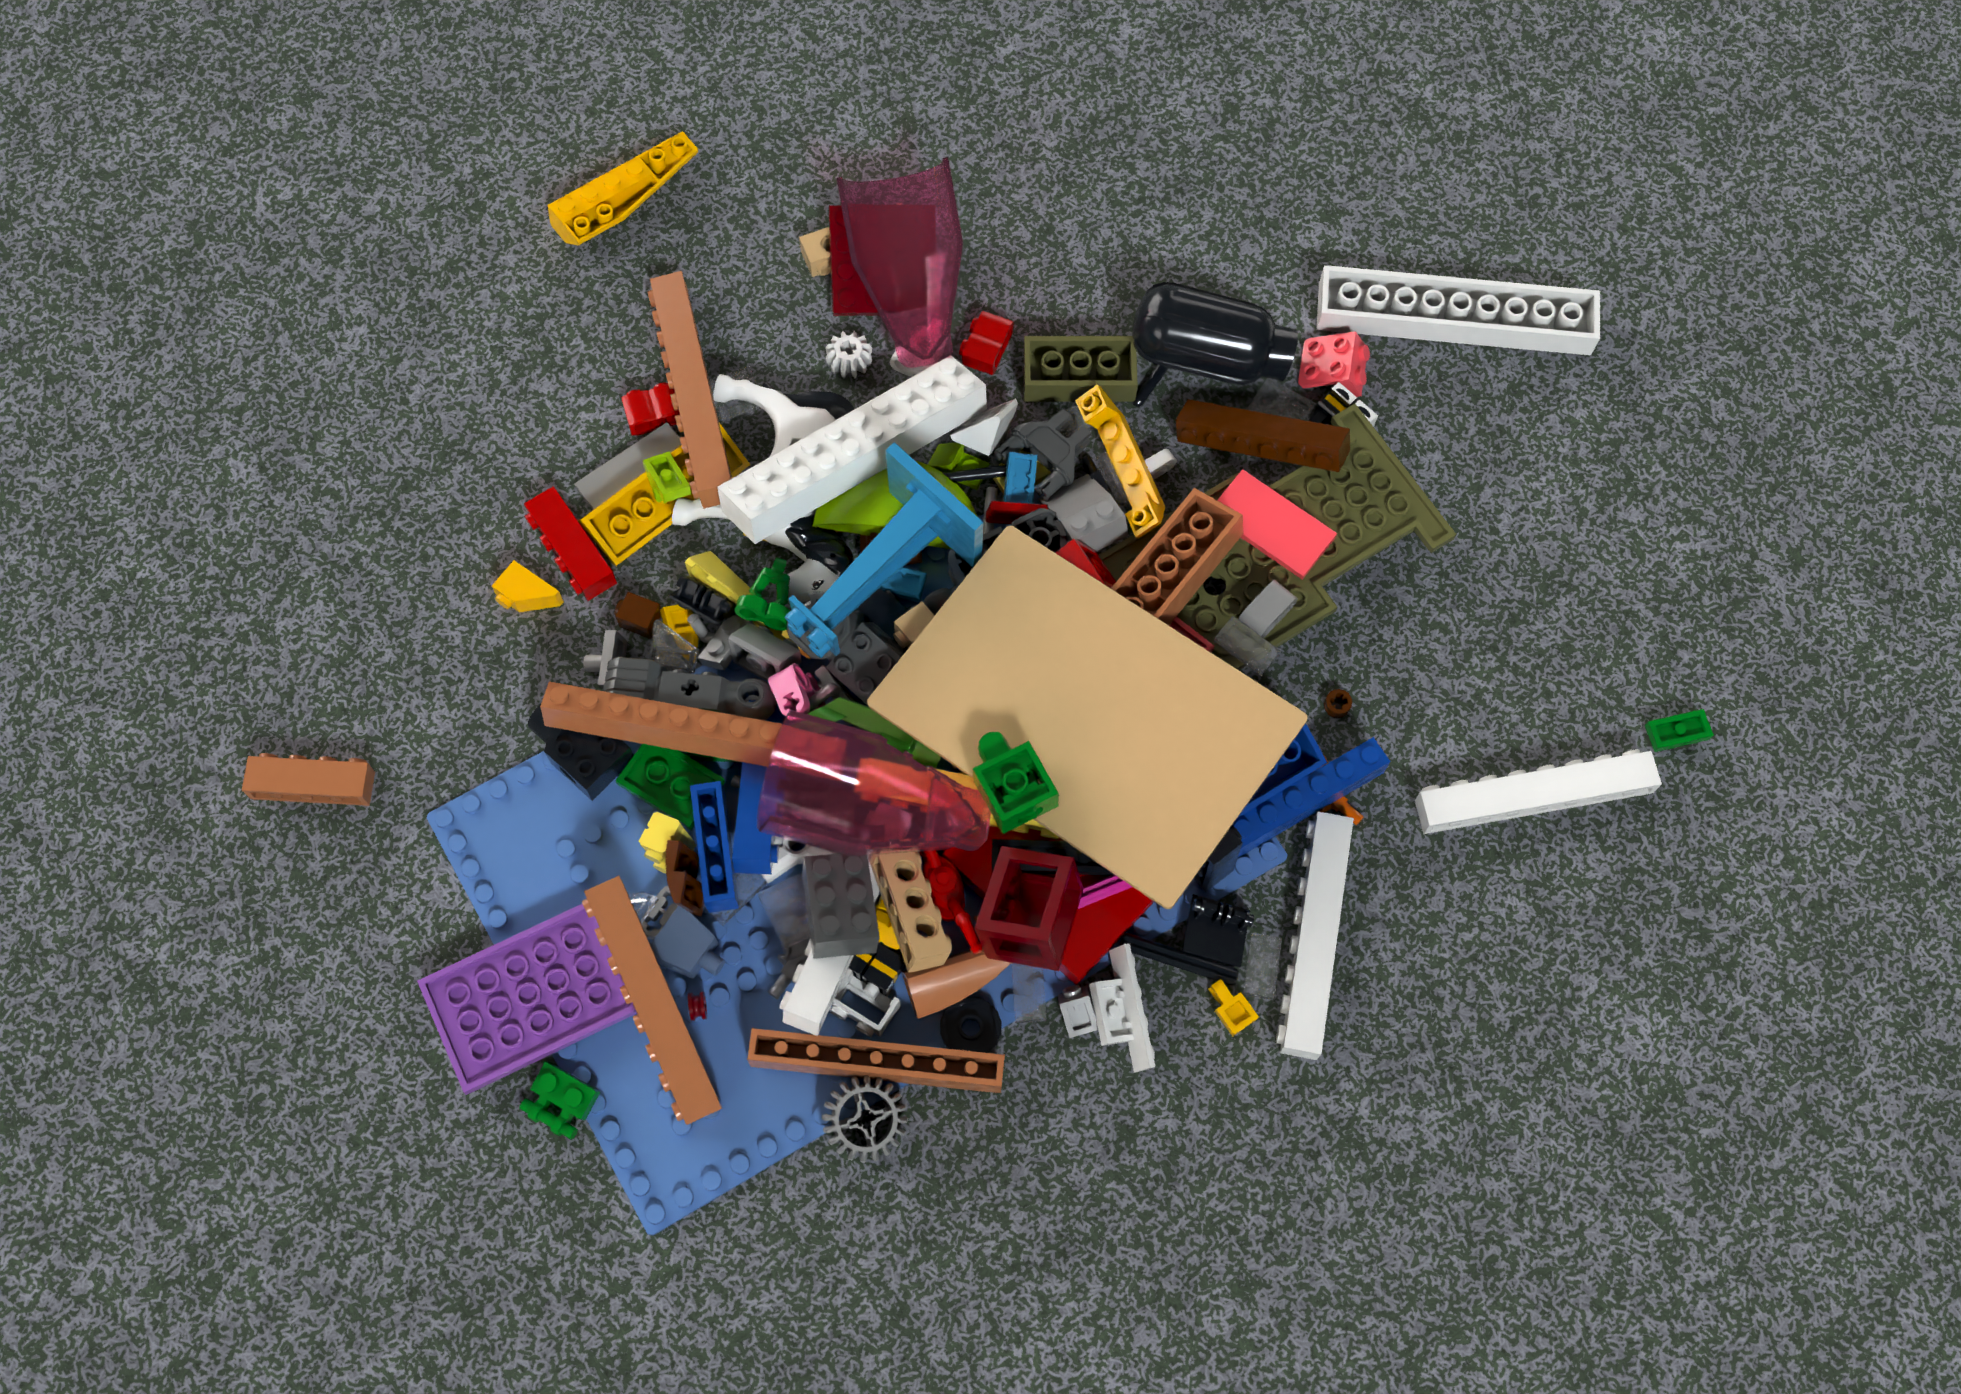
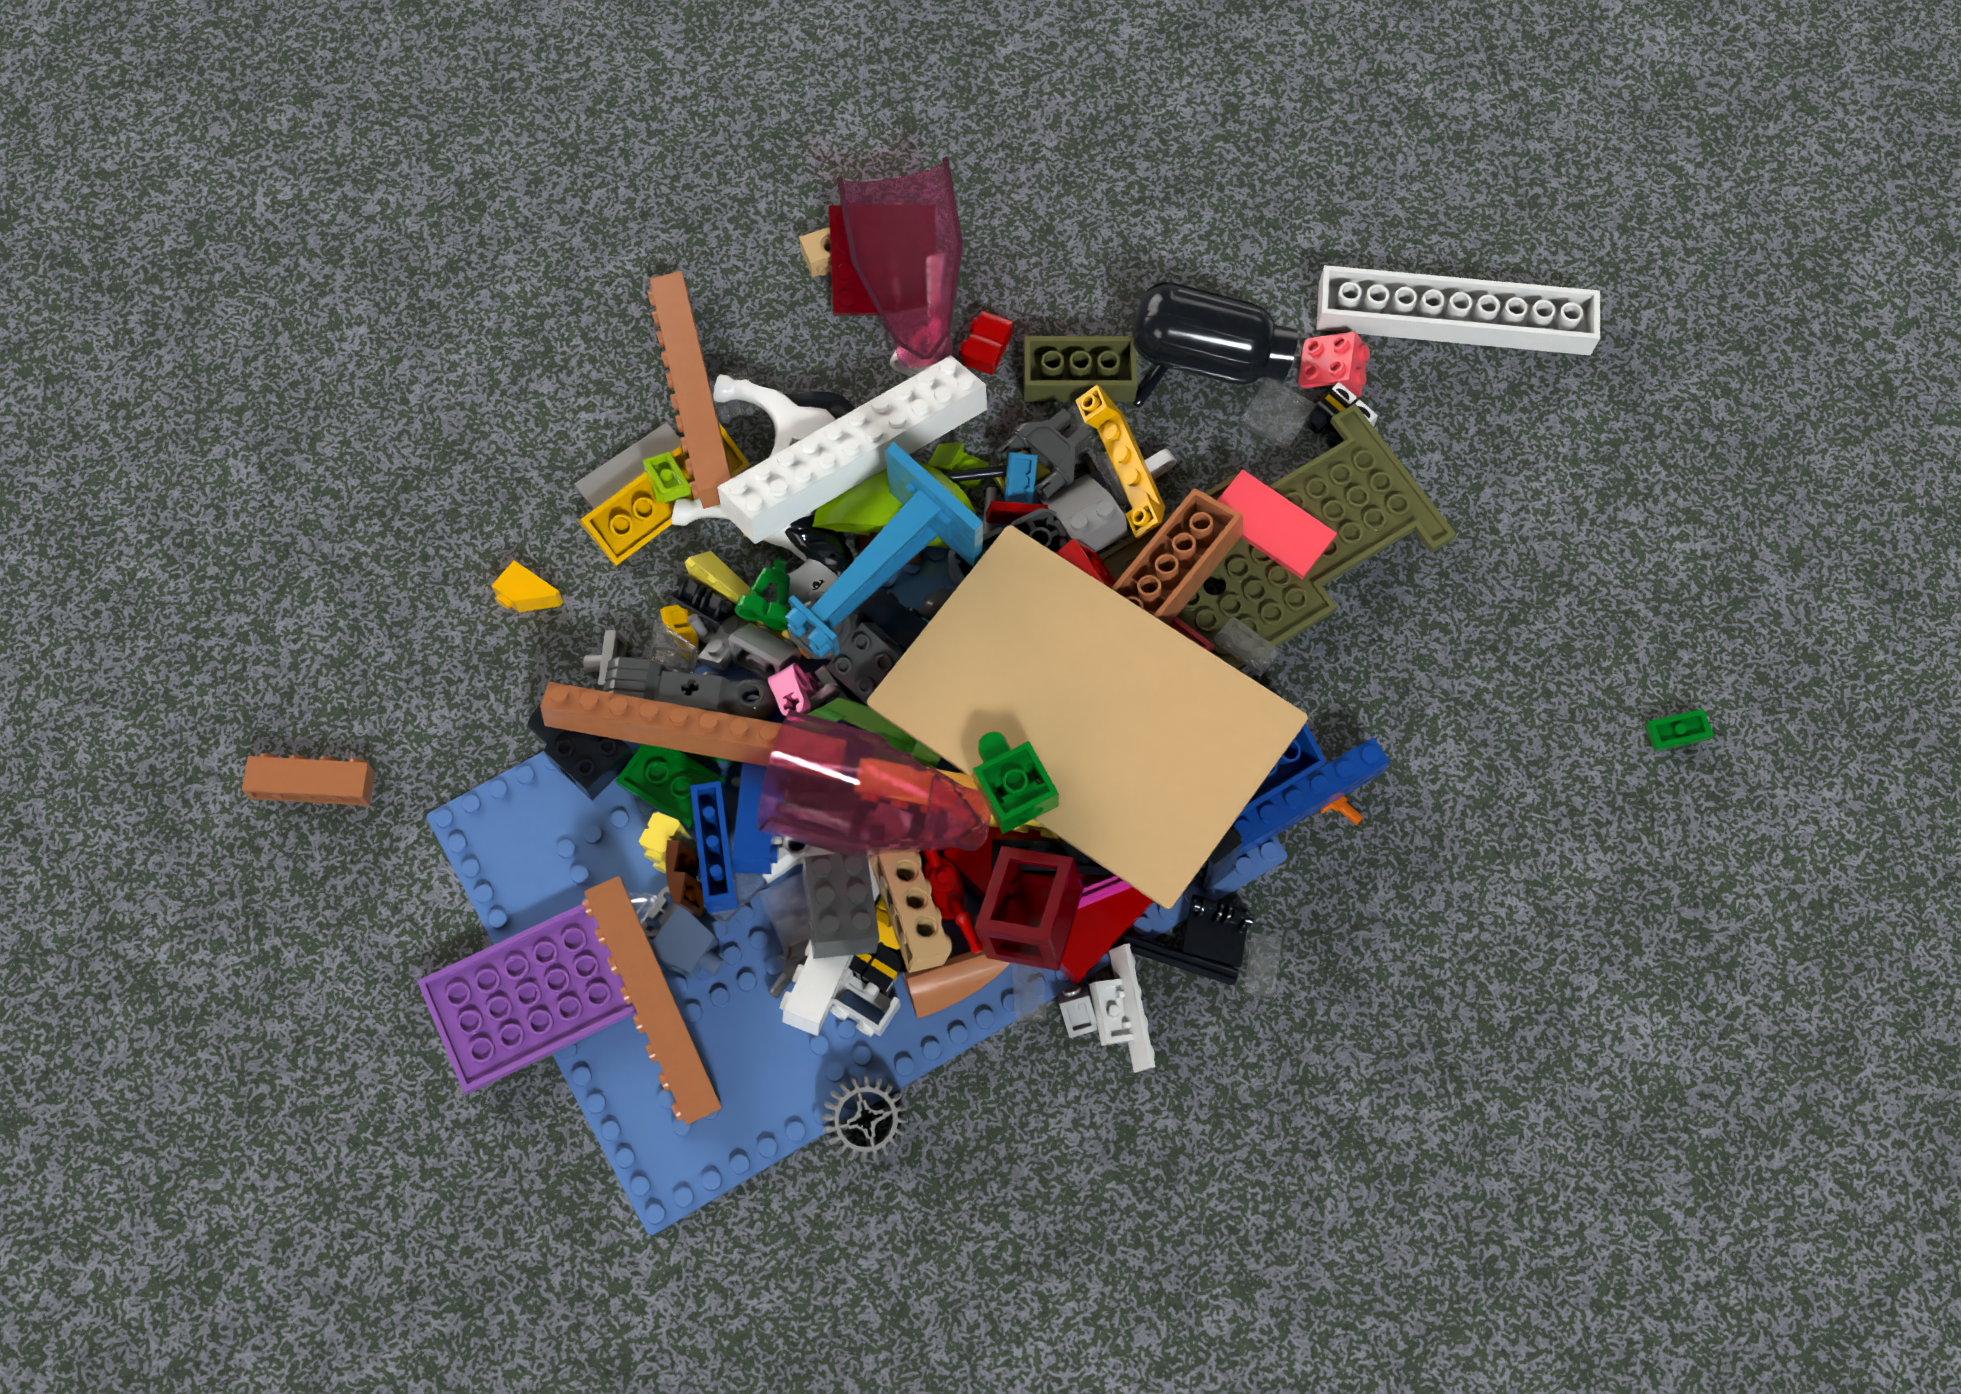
green plate [519,1061,601,1140] -> none
red brick [524,486,617,601] -> none
yellow wedge [547,131,698,245] -> none
reddish brown brick [614,592,662,639] -> none
red brick [621,382,680,435] -> none
dark red bush [688,991,707,1021] -> none
nougat brick [747,1028,1005,1093] -> none
white gear [826,330,872,379] -> none
dark azure plate [880,567,927,603] -> none
tan brick [893,601,935,649] -> none
black tile [940,997,1002,1053] -> none
white slope [950,398,1018,456] -> none
reddish brown brick [1176,399,1350,472] -> none
yellow plate [1208,979,1259,1037] -> none
light grey beam [1238,580,1298,639] -> none
white brick [1276,811,1354,1060] -> none
reddish brown bush [1324,689,1352,718] -> none
white brick [1415,749,1662,834] -> none

